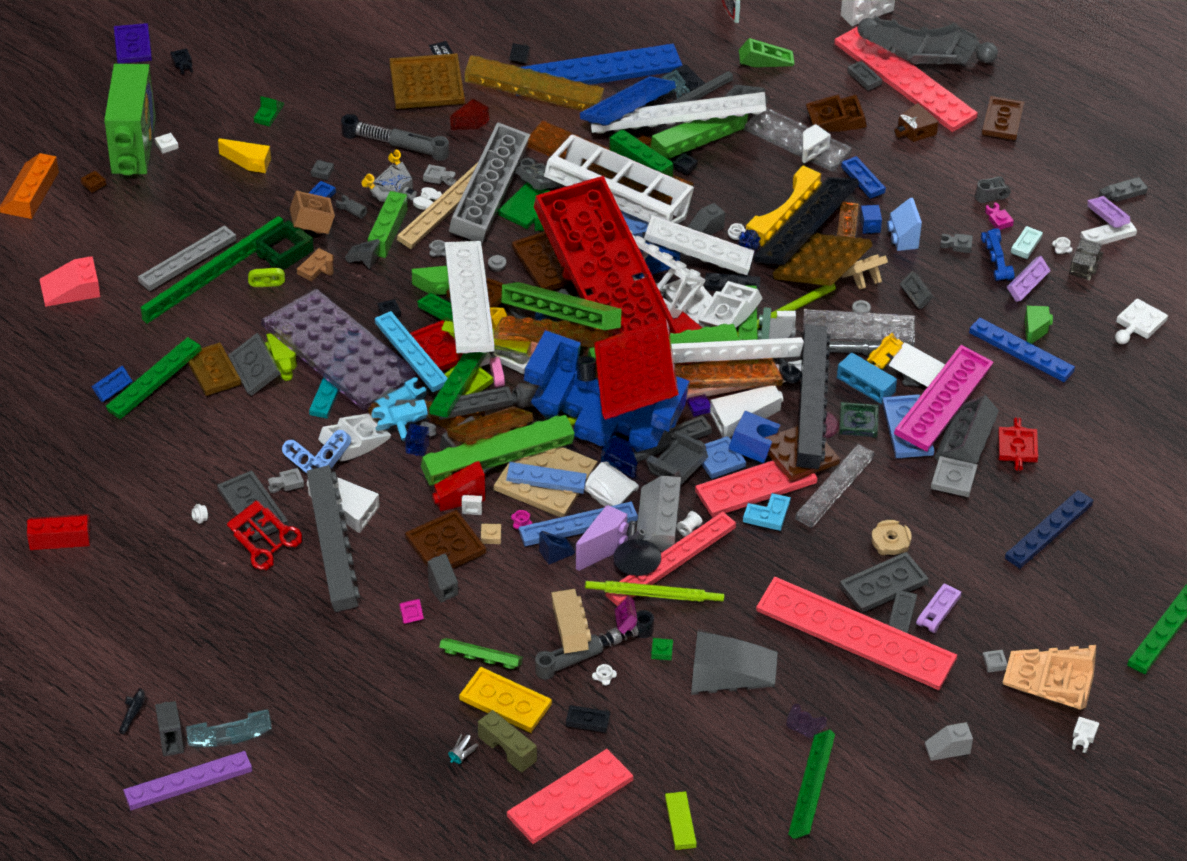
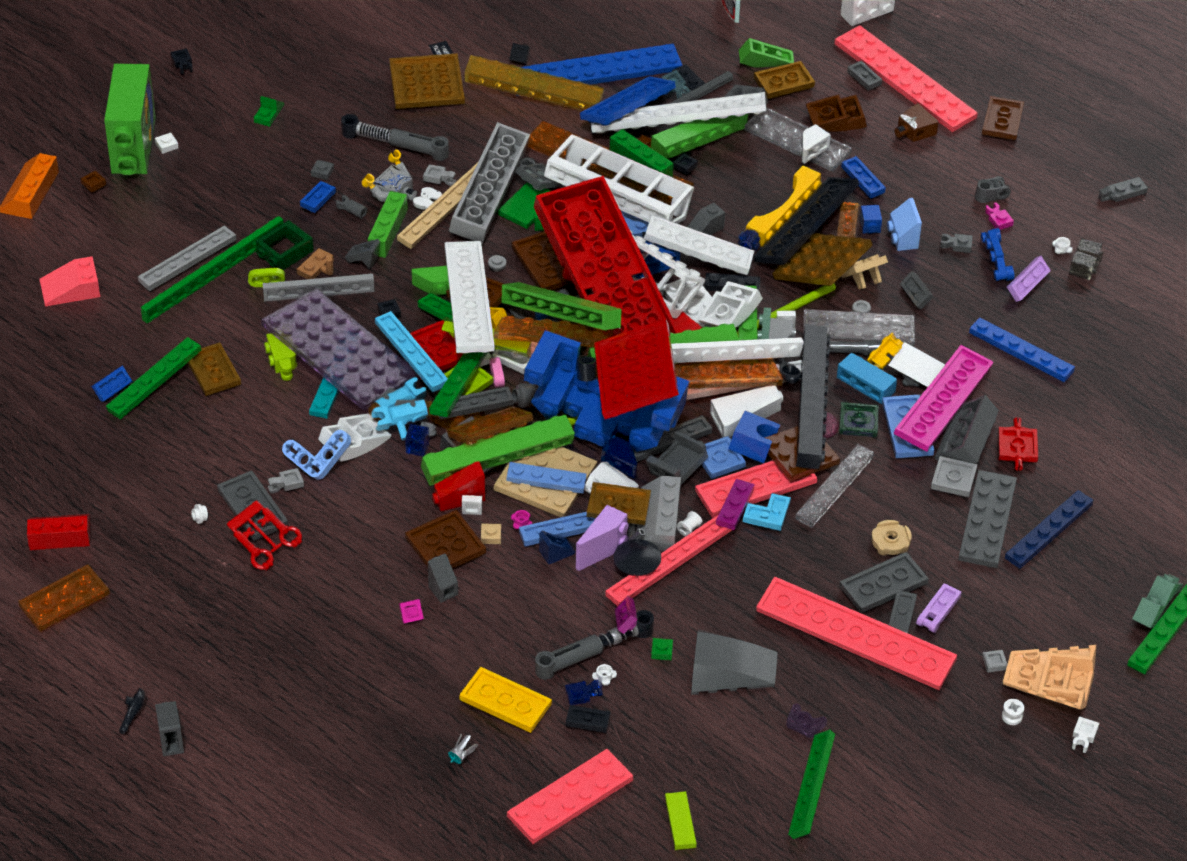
dark purple tile [114,23,152,64] -> none
medium lavender plate [123,751,252,811] -> none
clear light blue slope [186,709,272,747] -> none
yellow slope [218,138,271,173] -> none
dark grey plate [228,333,281,396] -> none
medium nougat brick [290,191,335,234] -> none
dark grey brick [307,465,360,612] -> none
white slope [307,477,379,533] -> none
light grey plate [429,240,445,257] -> none
bright green plate [439,638,523,669] -> none
clear red slope [450,98,489,130] -> none
olive arch [478,710,537,773] -> none
tan brick [551,589,591,654] -> none
lime axle [585,581,724,602] -> none
dark purple plate [687,394,710,417] -> none
white plate [728,223,746,240] -> none
dark grey piece [857,16,998,65] -> none
light grey slope [924,722,973,761] -> none
light aqua plate [1011,226,1043,259] -> none
bright green slope [1025,306,1053,344] -> none
white plate [1080,221,1137,249] -> none
lavender plate [1088,196,1130,228] -> none
white plate [1115,299,1168,344] -> none
none -> clear orange plate [18,564,110,631]
none -> light grey plate [263,274,374,302]
none -> clear blue plate [565,680,603,705]
none -> pearl gold plate [586,482,651,525]
none -> magenta plate [716,479,755,530]
none -> pearl gold plate [754,61,815,99]
none -> dark grey plate [958,470,1017,568]
none -> white wheel [1002,699,1024,725]
none -> sand green arch [1132,574,1184,628]

